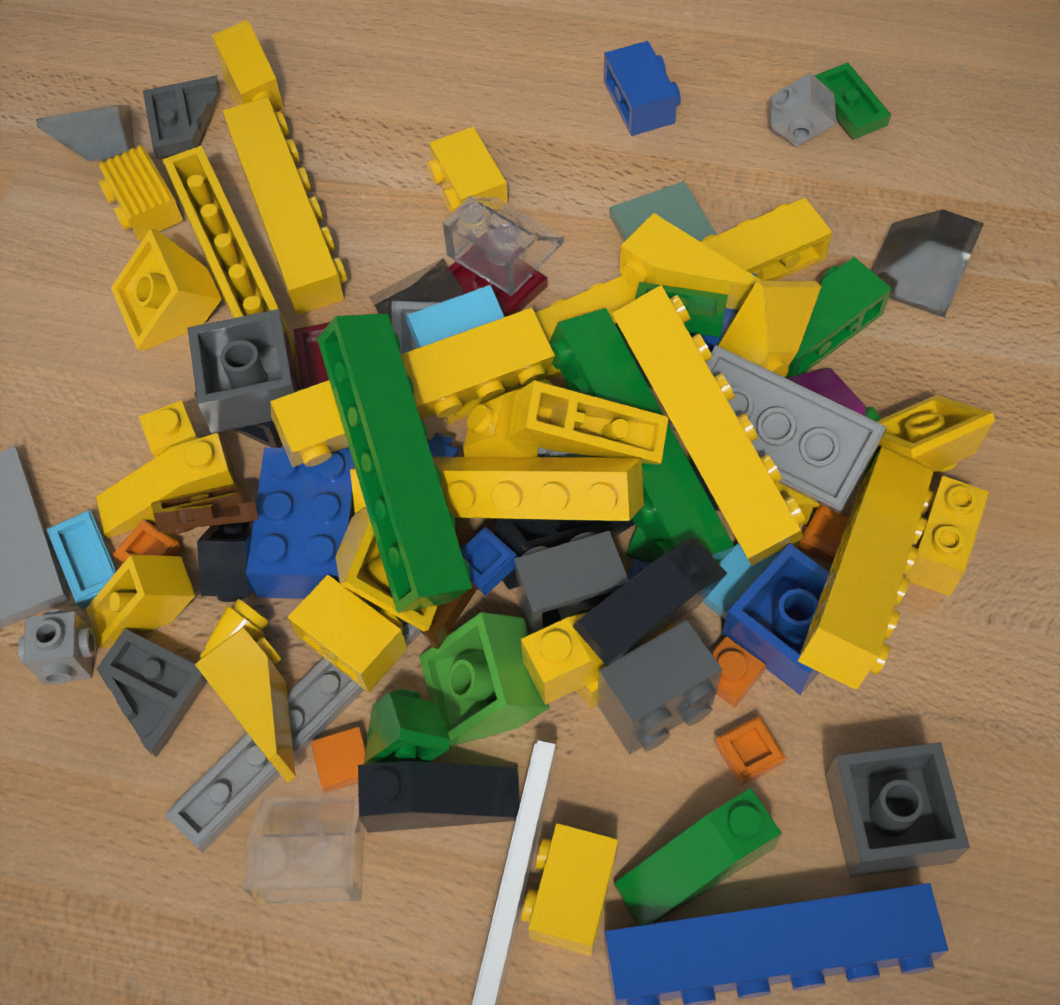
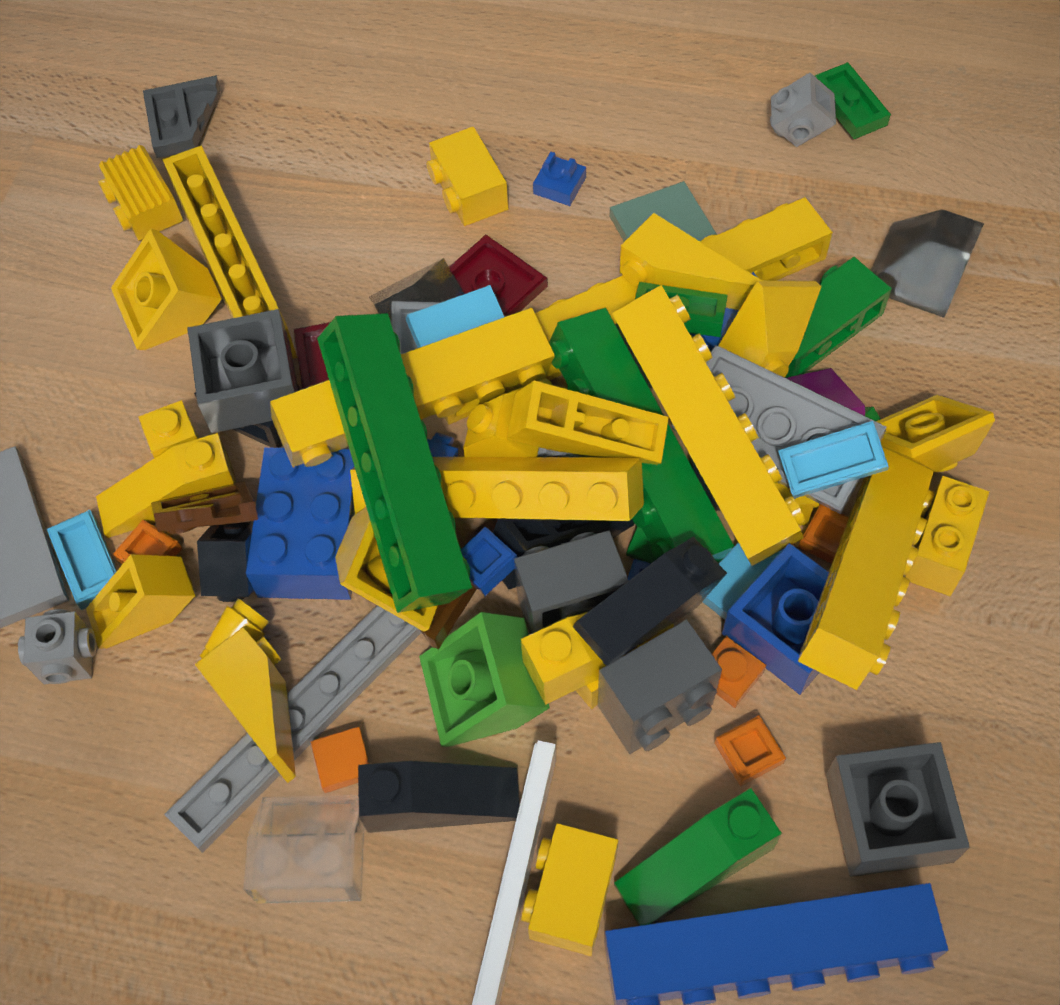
clear smoke slope [35,105,135,162] -> none
dark grey wing [97,629,207,757] -> none
yellow slope [211,20,284,111] -> none
yellow brick [222,97,347,316] -> none
yellow brick [287,575,407,693] -> none
green slope [364,689,450,764] -> none
clear slope [442,196,564,296] -> none
blue brick [604,41,681,136] -> none
none -> blue tile [533,152,586,206]
none -> medium azure tile [778,421,889,499]

